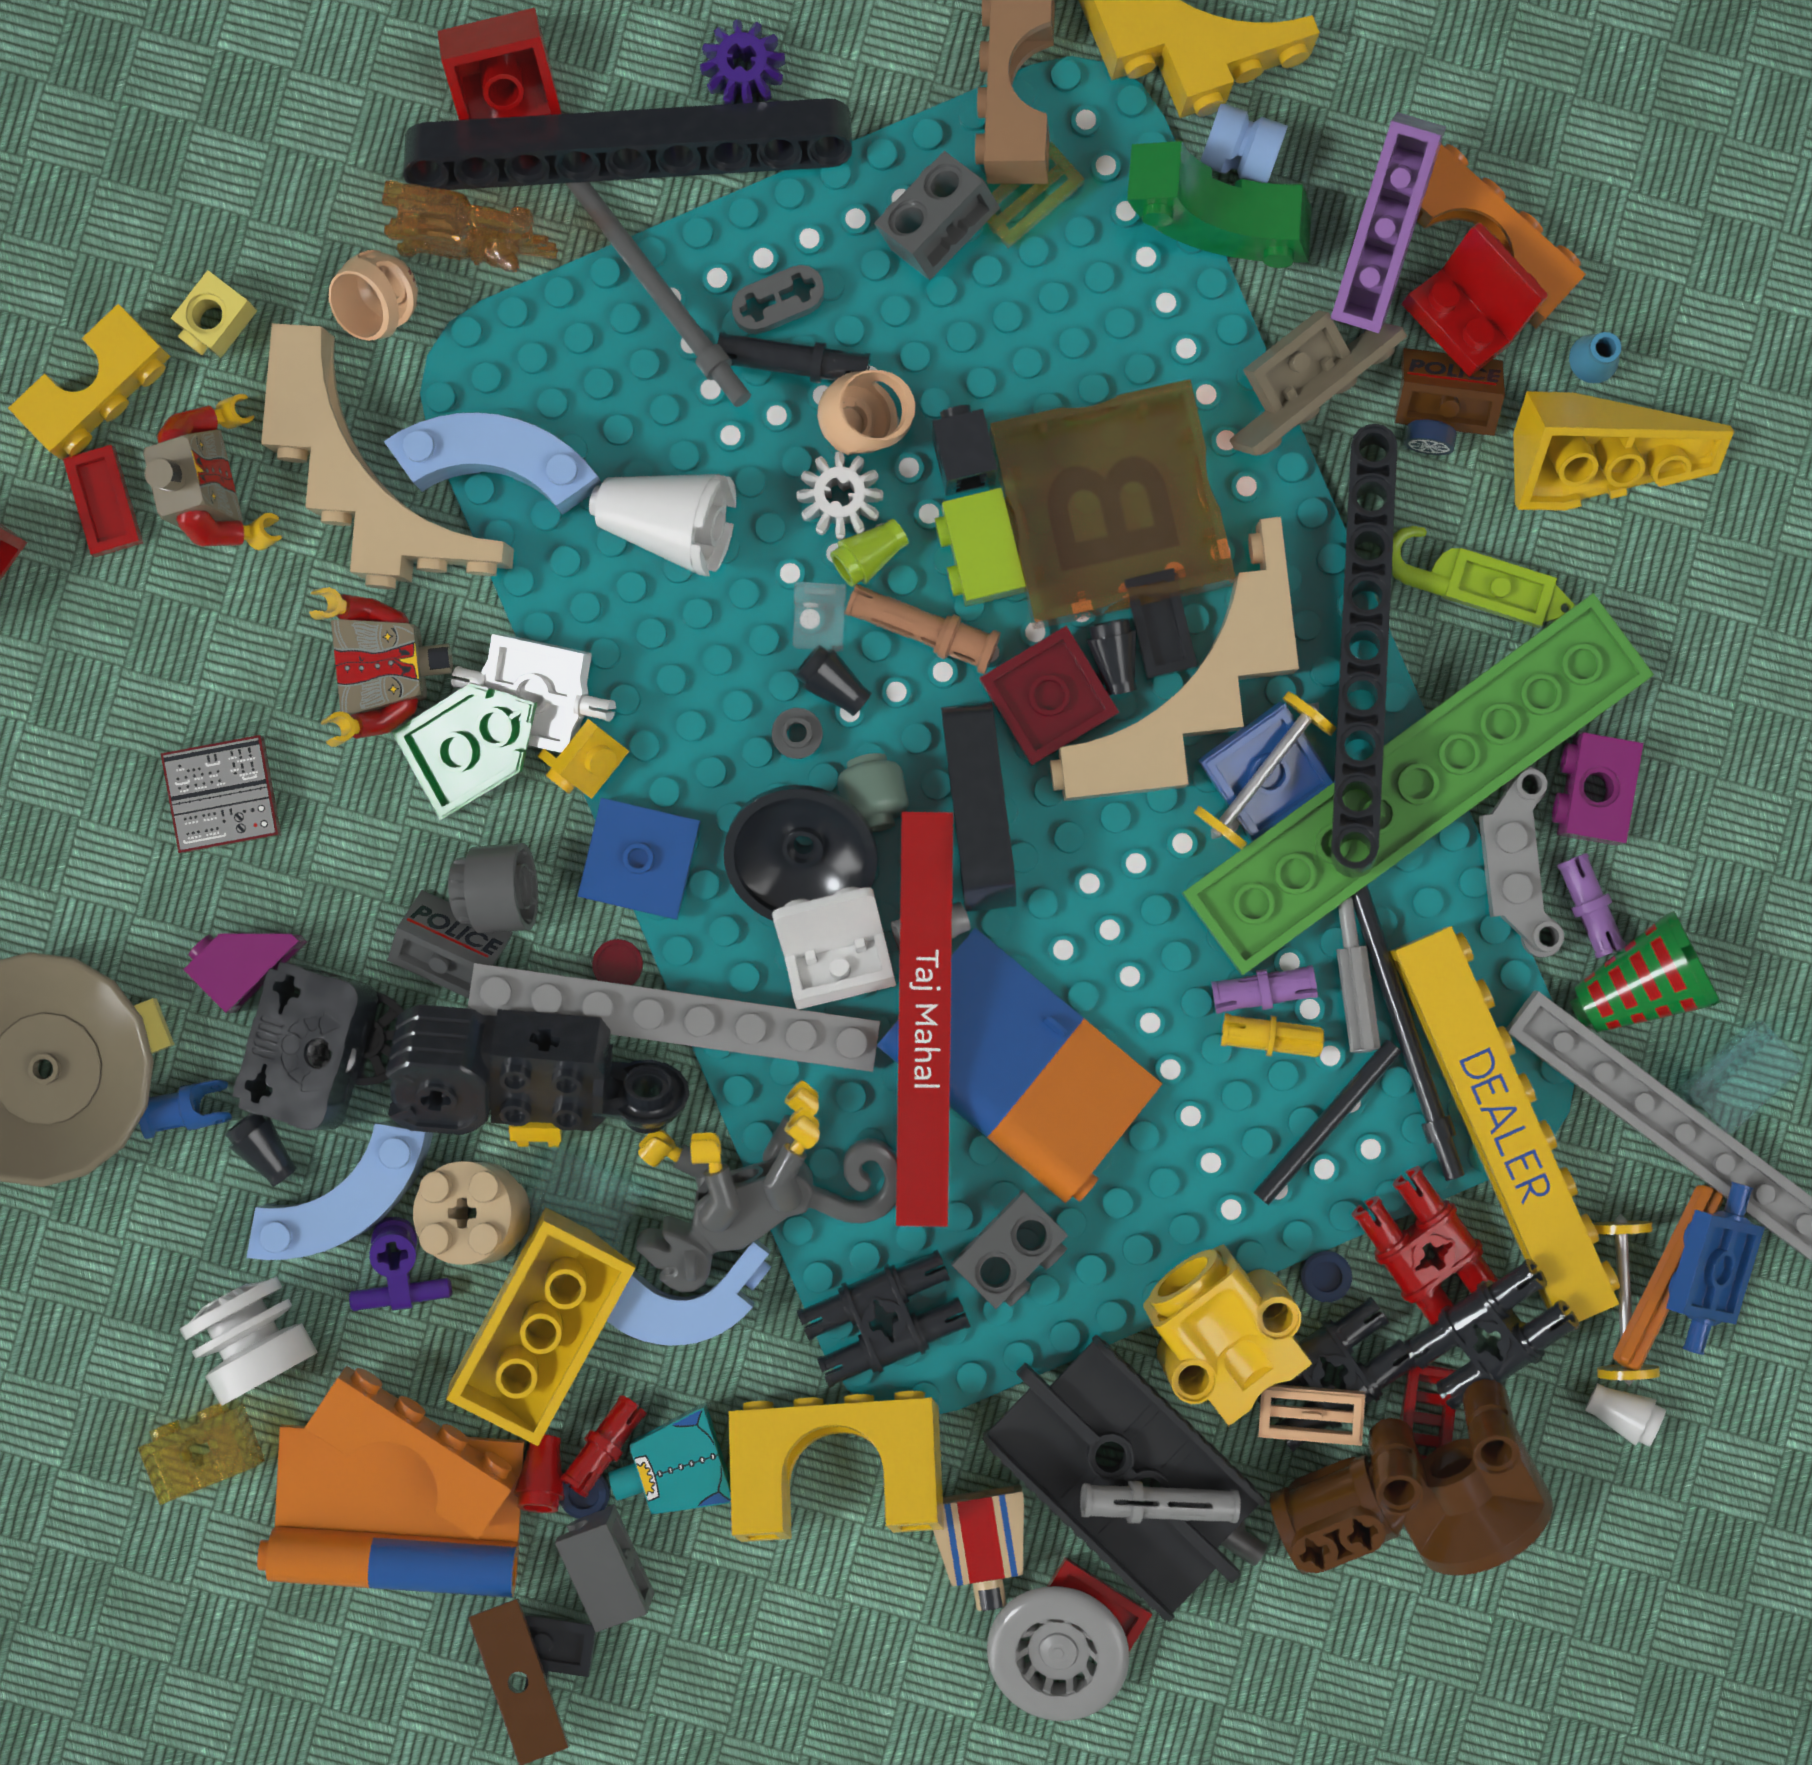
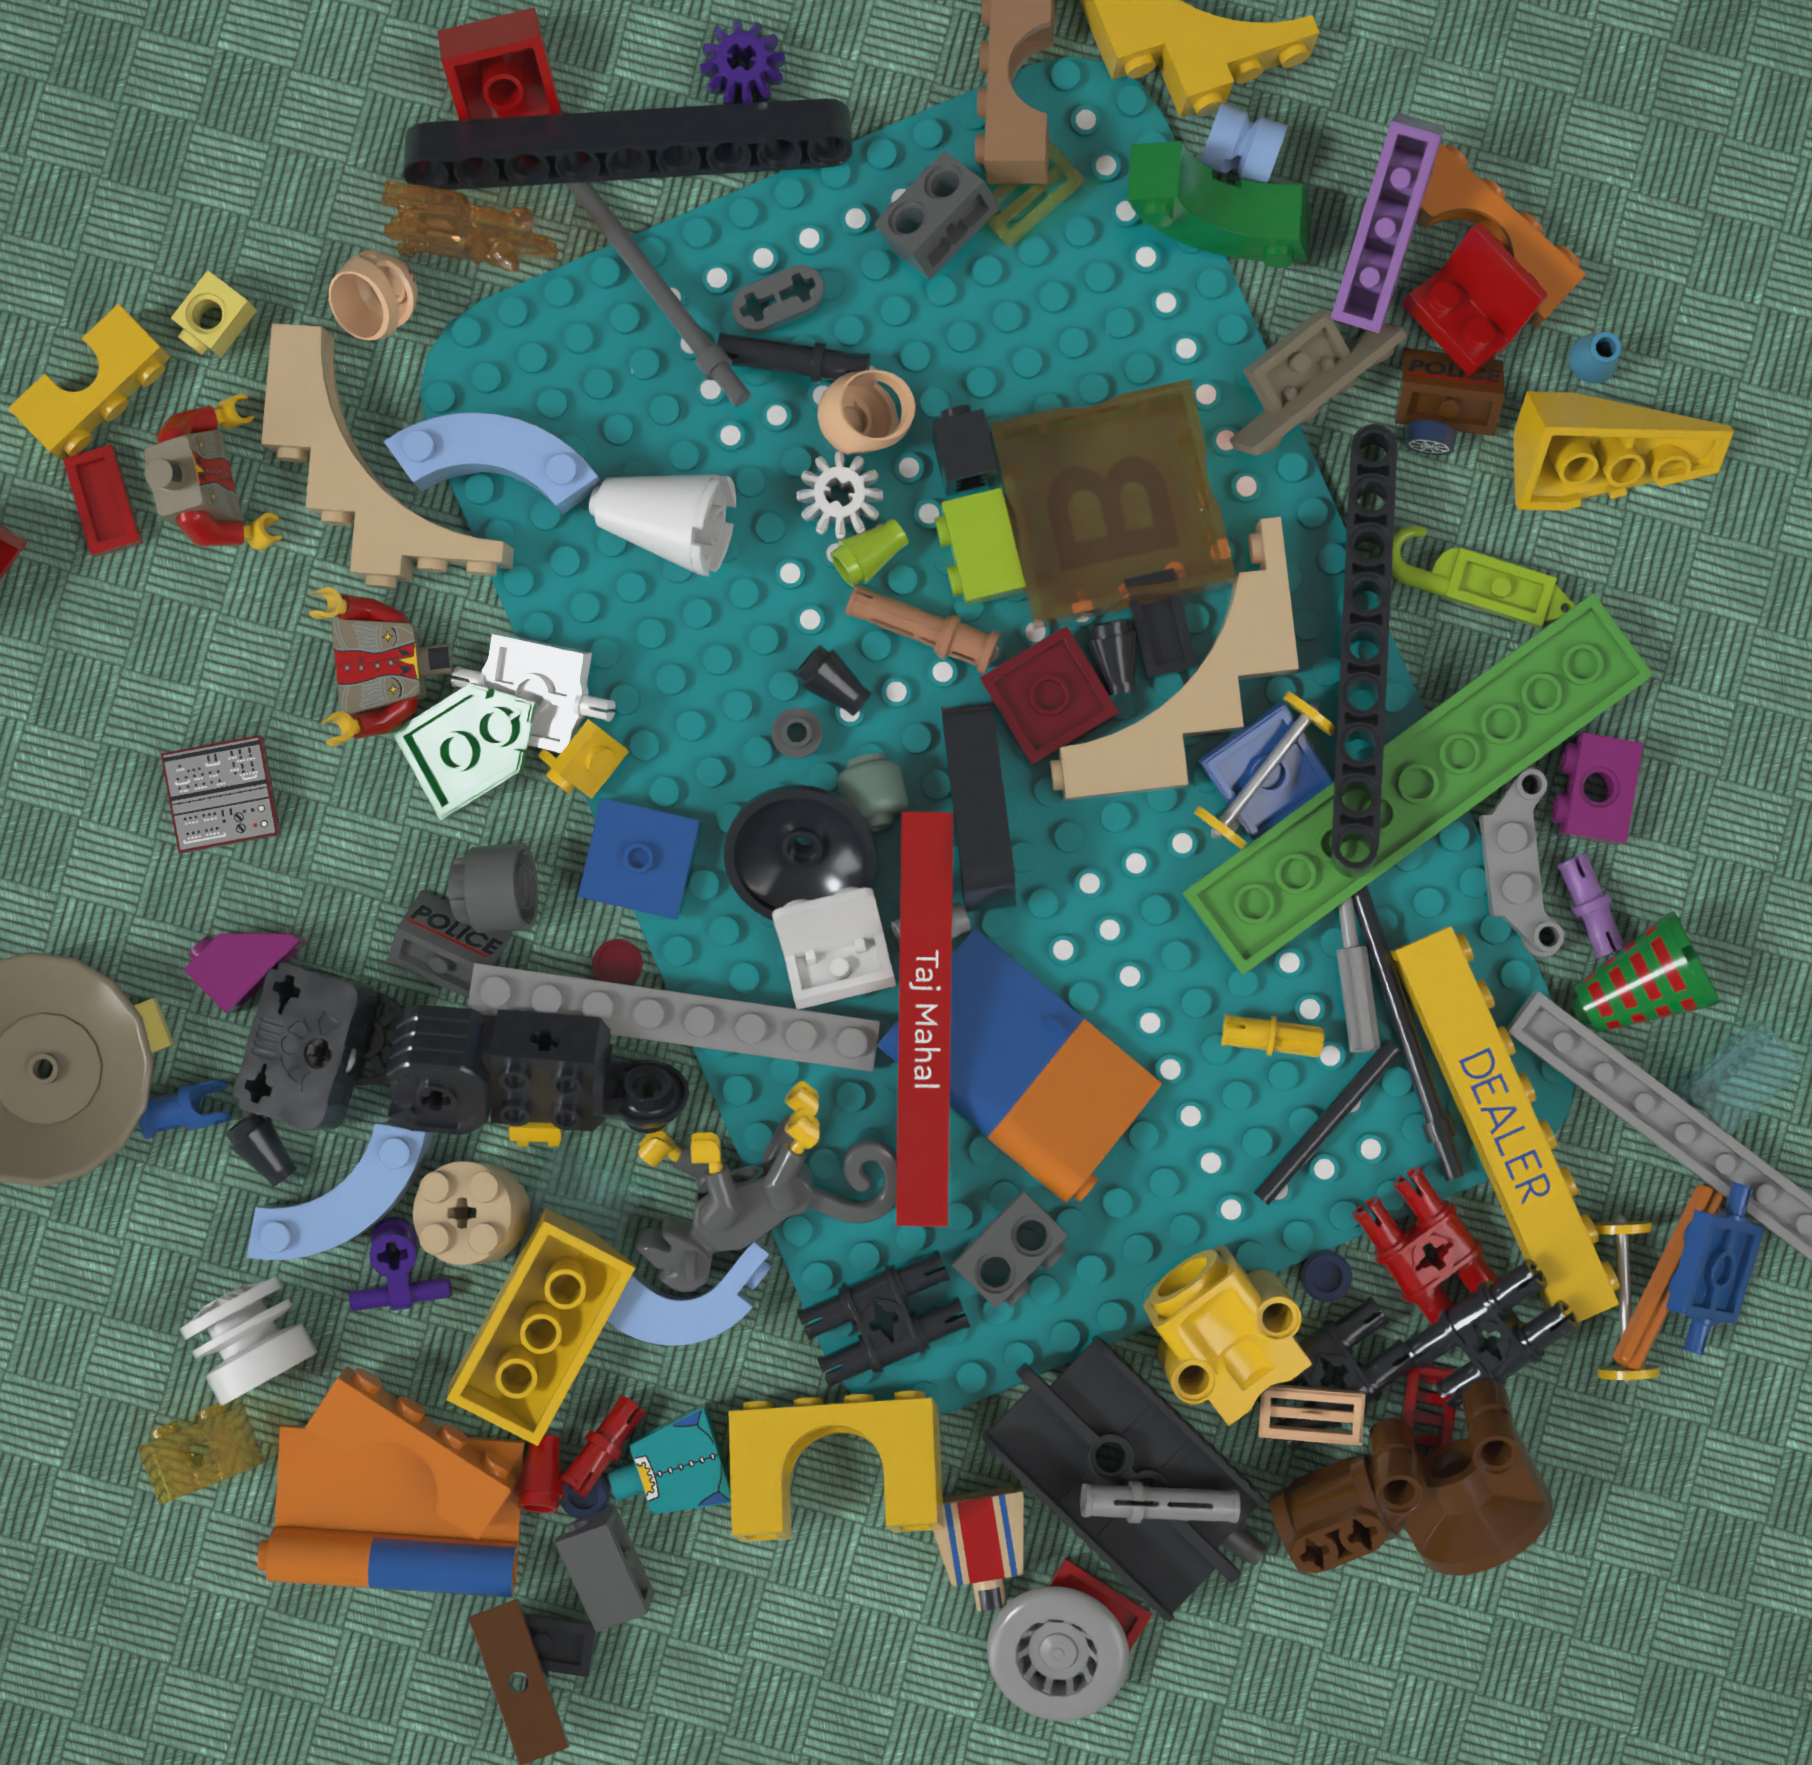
clear panel [793,582,847,651] -> none
medium lavender pin [1211,965,1318,1014] -> none
white cone [1585,1383,1666,1447] -> none

